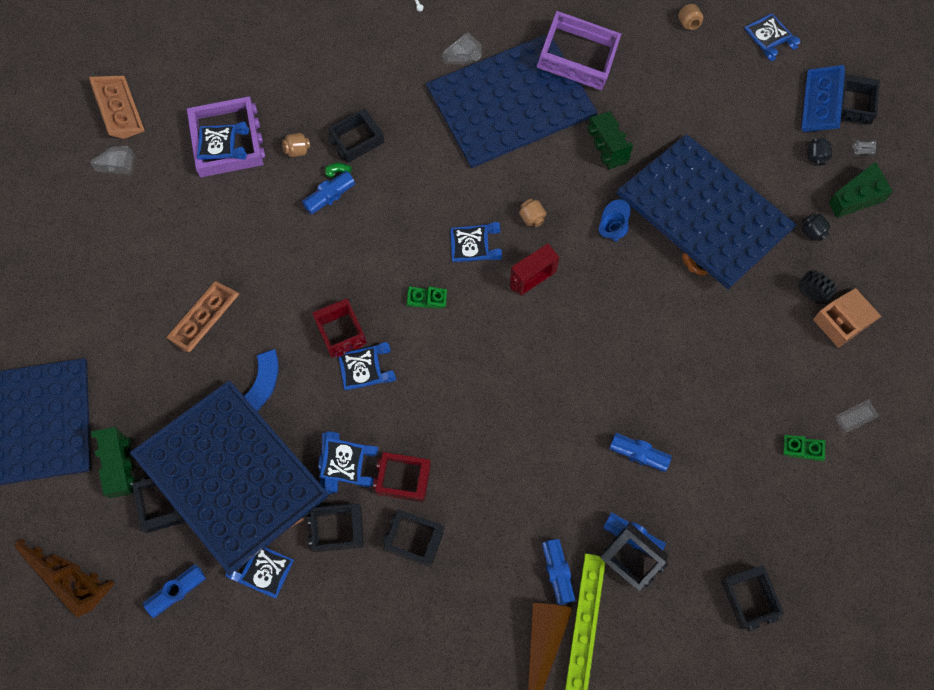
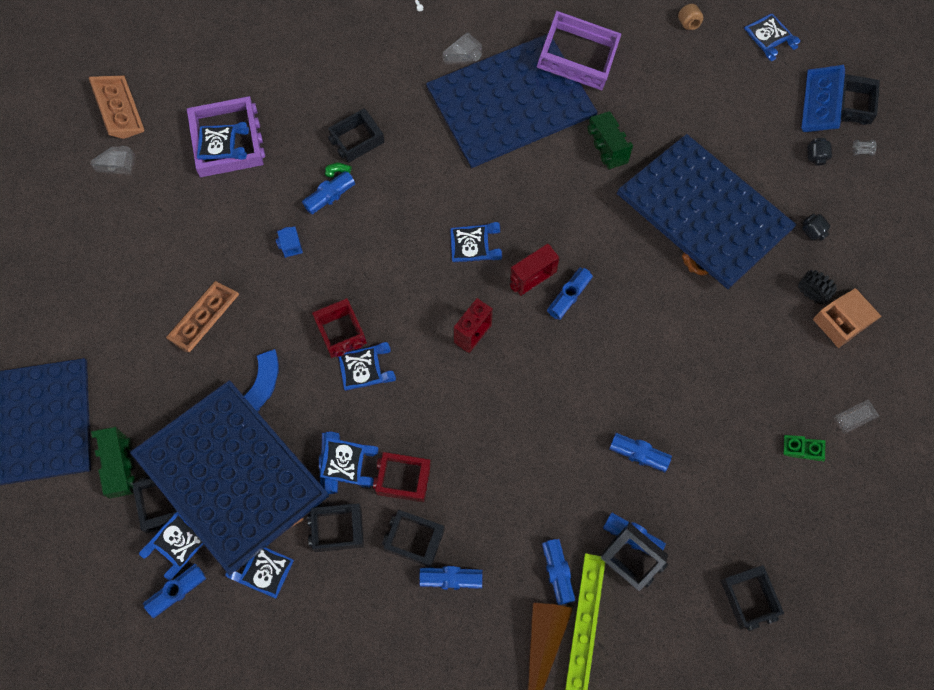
reddish brown wedge [15,539,114,618] -> none
medium nougat head [282,133,310,157] -> none
green slope [406,286,447,308] -> none
medium nougat head [519,199,547,227] -> none
blue piece [599,199,630,242] -> none
dark green wedge [829,162,893,218] -> none
none -> flag [139,512,203,581]
none -> blue brick [276,226,303,258]
none -> blue piece [420,566,482,590]
none -> dark red window [454,298,493,354]
none -> blue piece [547,267,593,320]

